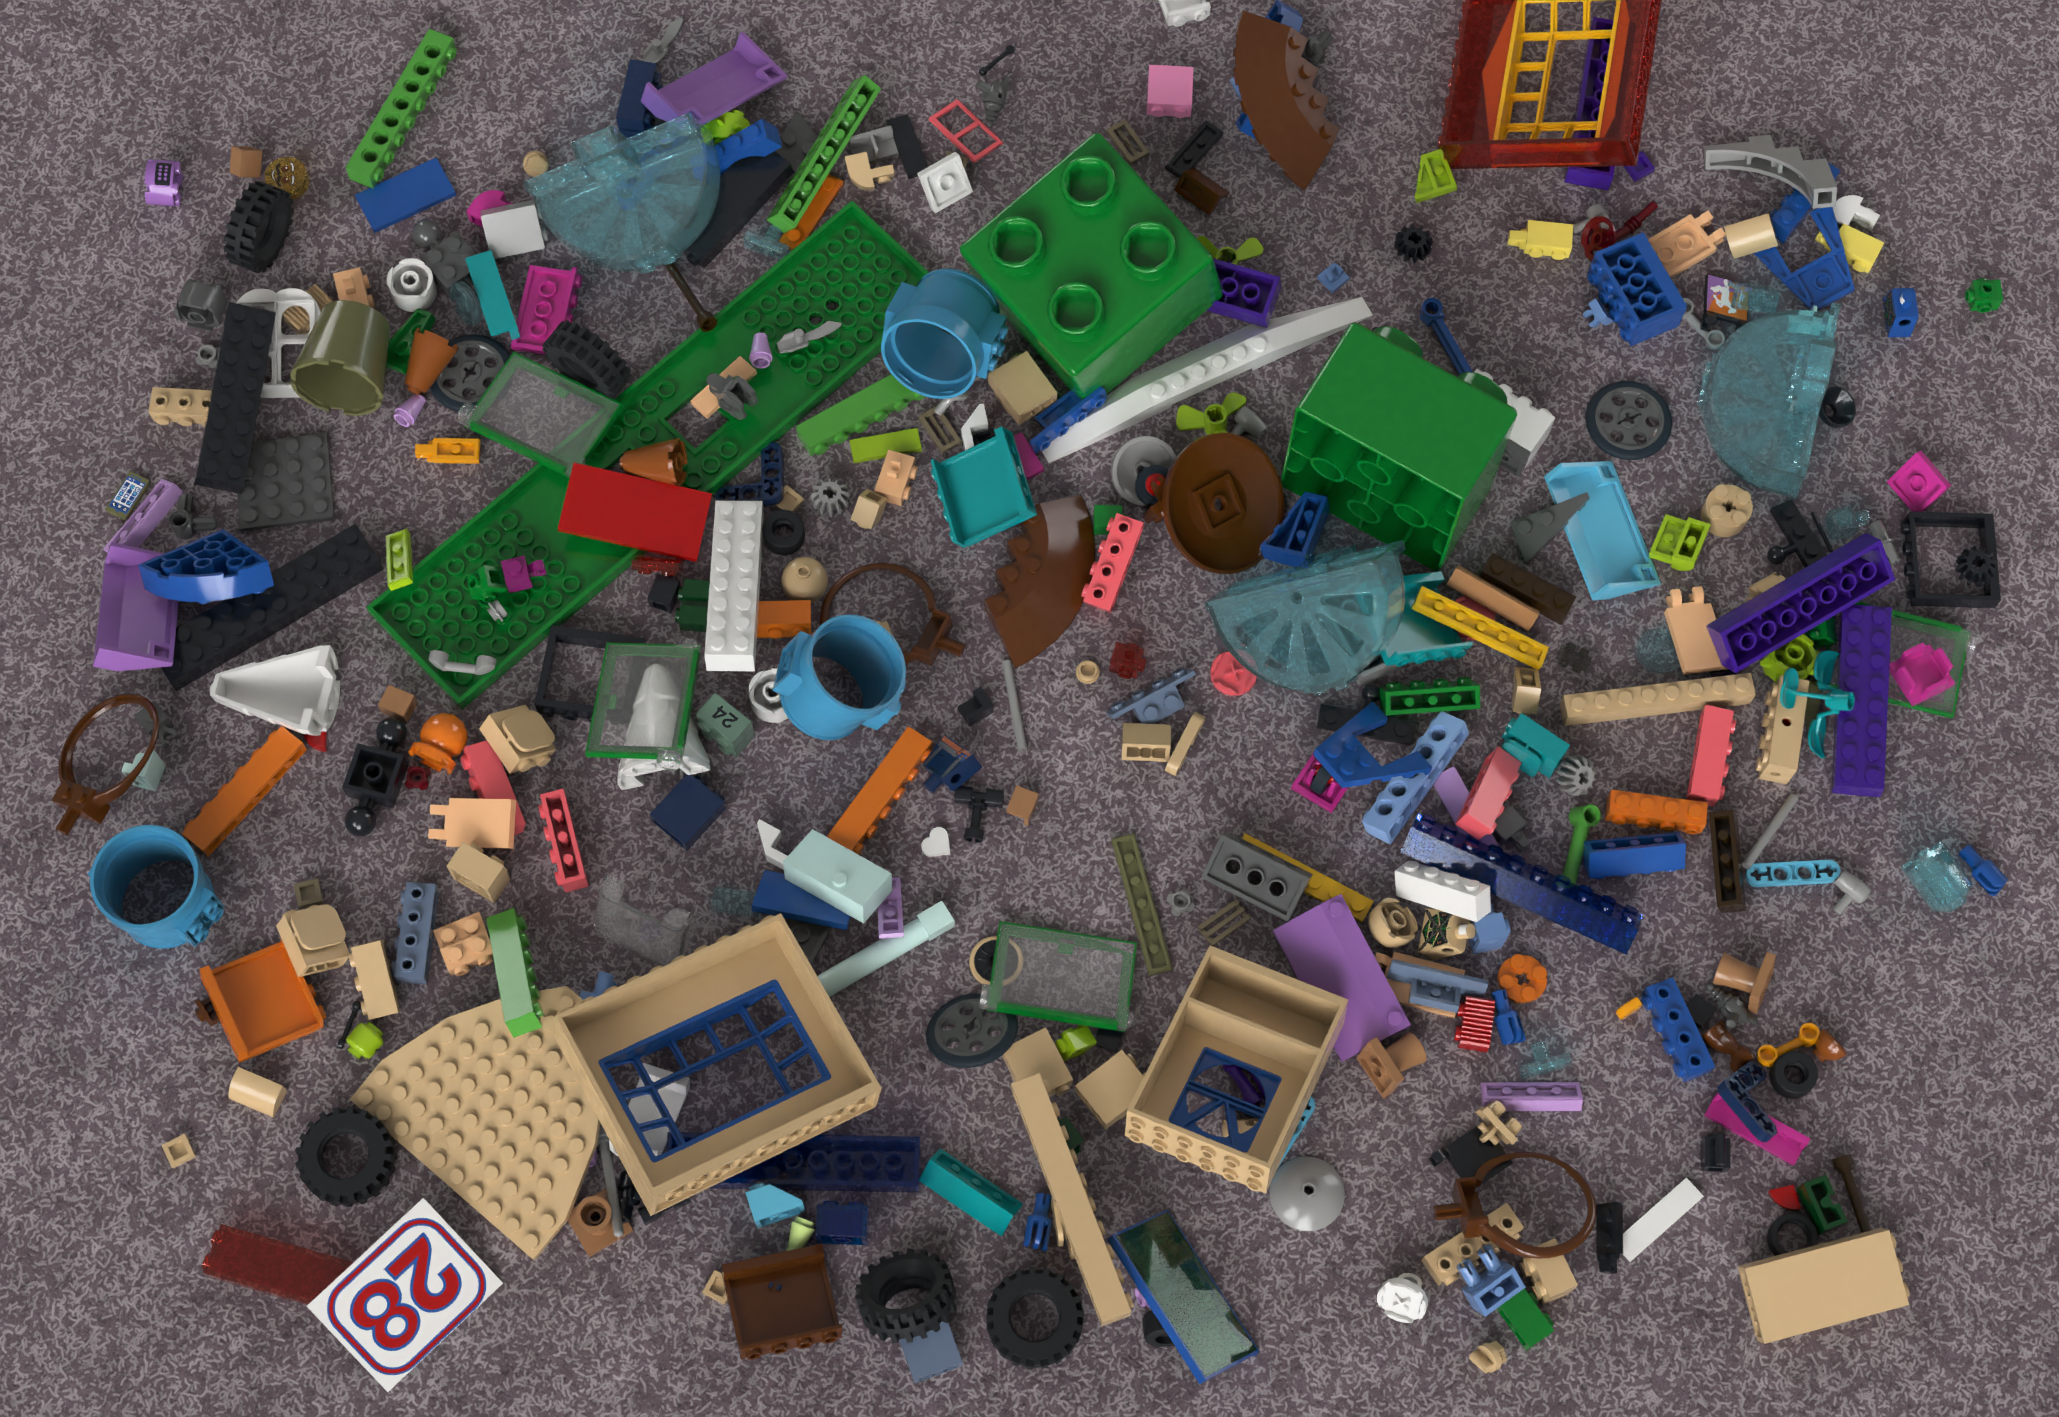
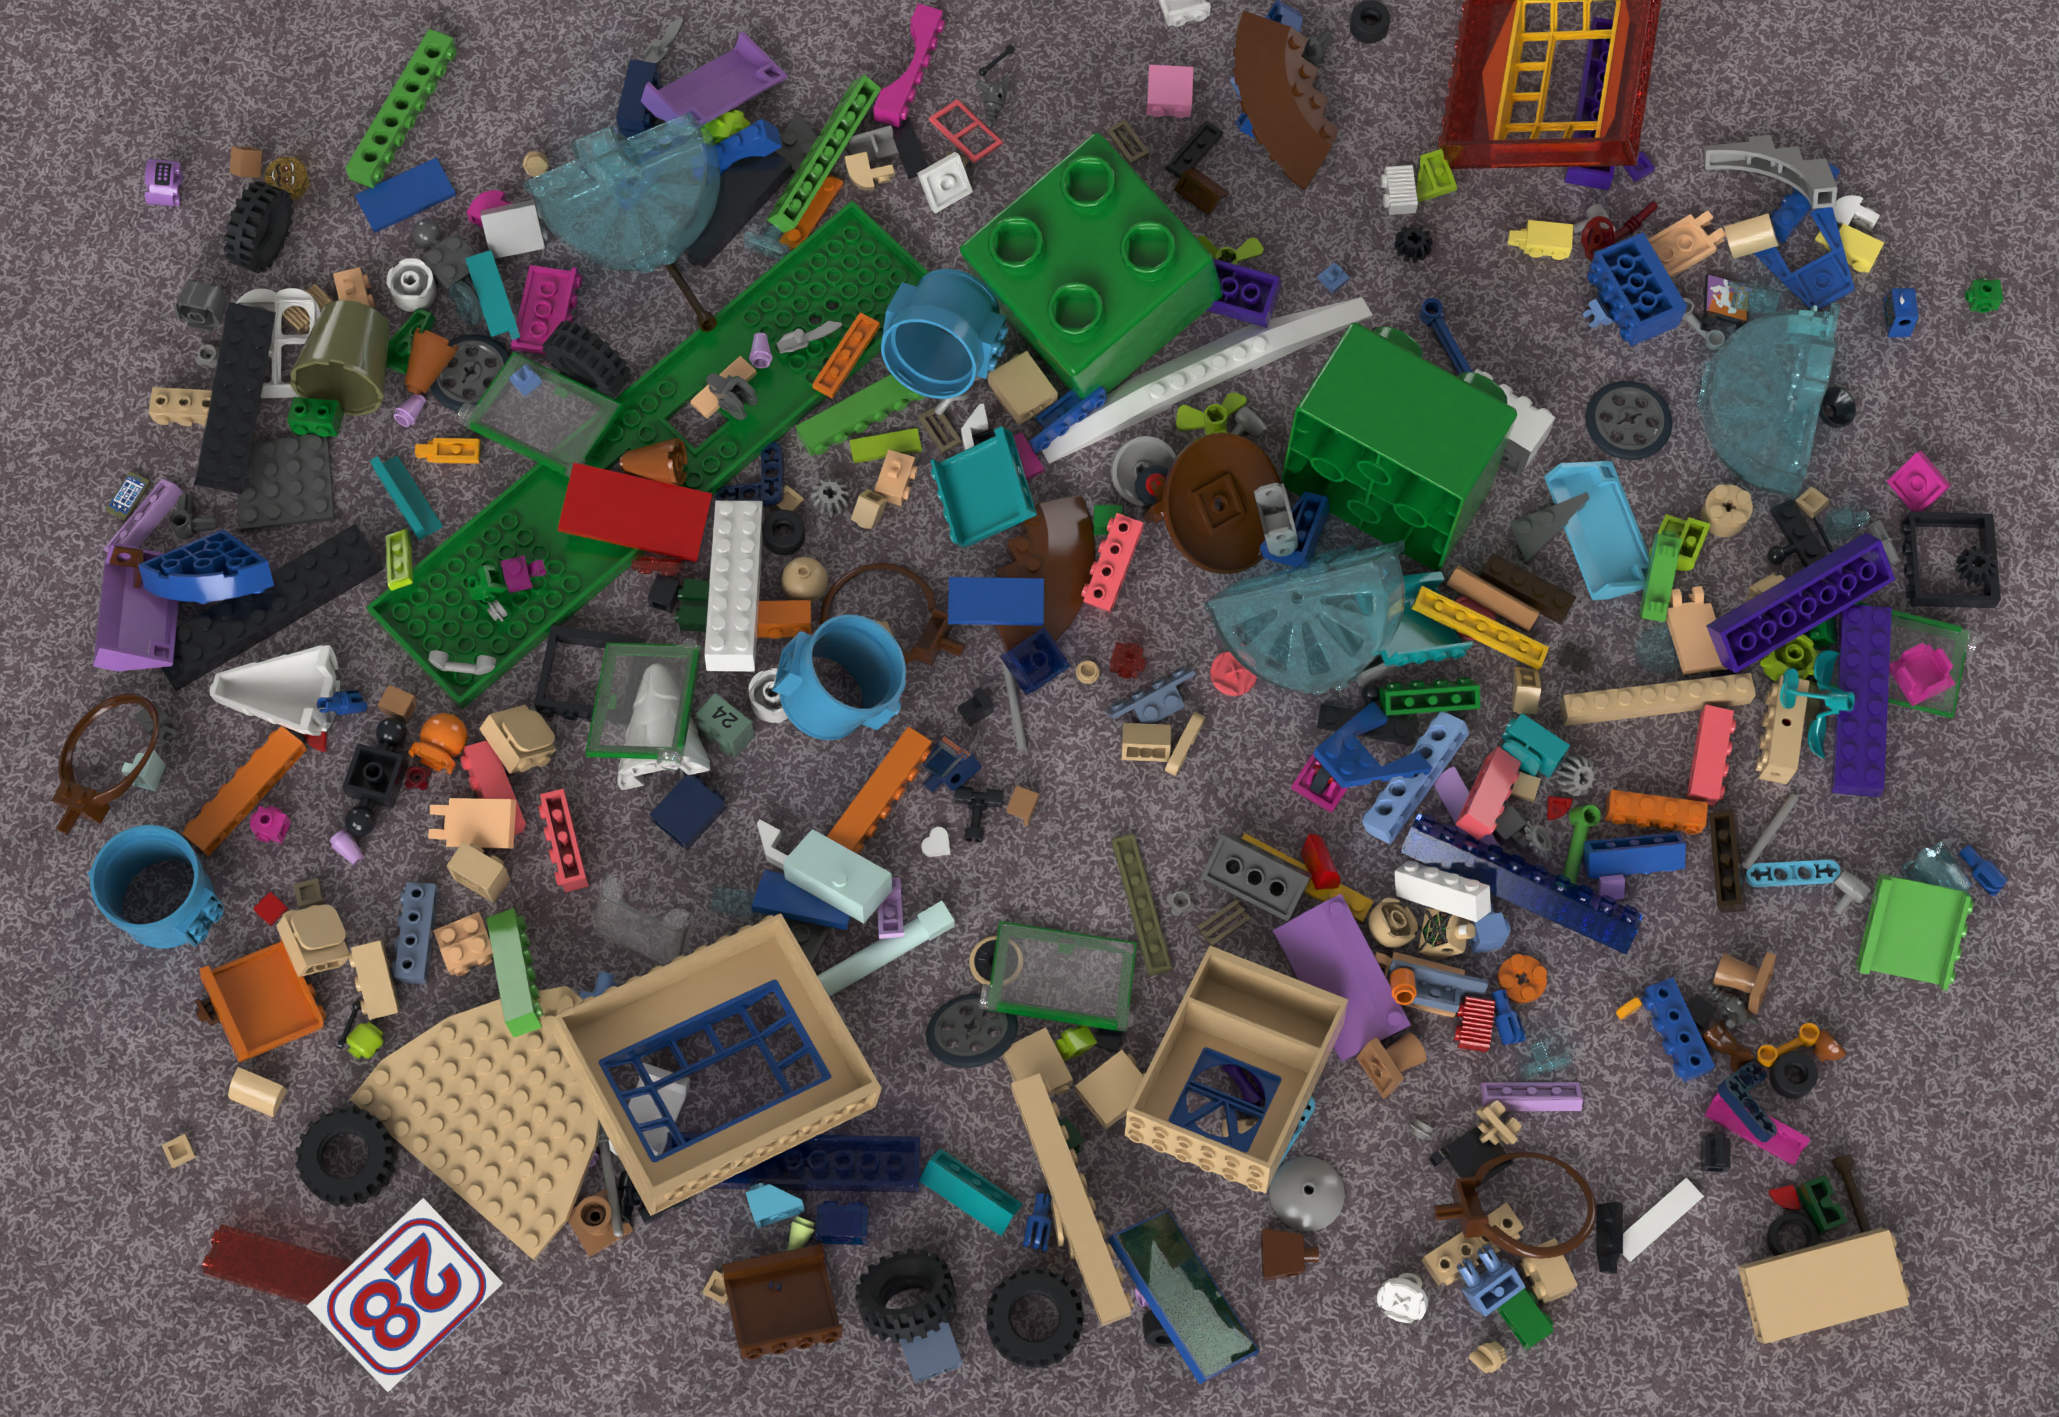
none -> reddish brown bracket [109,545,144,588]
none -> dark pink brick [250,806,291,844]
none -> red tile [253,892,289,927]
none -> green brick [287,397,344,437]
none -> blue arm [317,690,367,715]
none -> lavender cone [329,829,365,866]
none -> teal panel [370,456,443,541]
none -> medium blue tile [509,364,542,397]
none -> orange plate [812,312,880,399]
none -> dark pink arch [874,4,945,127]
none -> blue tile [948,577,1044,626]
none -> clear blue brick [1000,627,1071,695]
none -> light grey piece [1254,483,1298,557]
none -> reddish brown torso [1261,1229,1319,1281]
none -> red brick [1300,834,1341,890]
none -> black tyre [1349,0,1391,44]
none -> white brick [1380,165,1418,215]
none -> orange brick [1390,968,1417,1005]
none -> light grey plate [1410,1119,1434,1140]
none -> tan tile [1511,772,1541,802]
none -> light grey gear [1524,819,1554,860]
none -> red tile [1547,796,1573,820]
none -> lavender tile [1598,874,1625,902]
none -> bright green brick [1639,530,1682,622]
none -> tan tile [1795,486,1829,518]
none -> bright green panel [1856,873,1974,991]

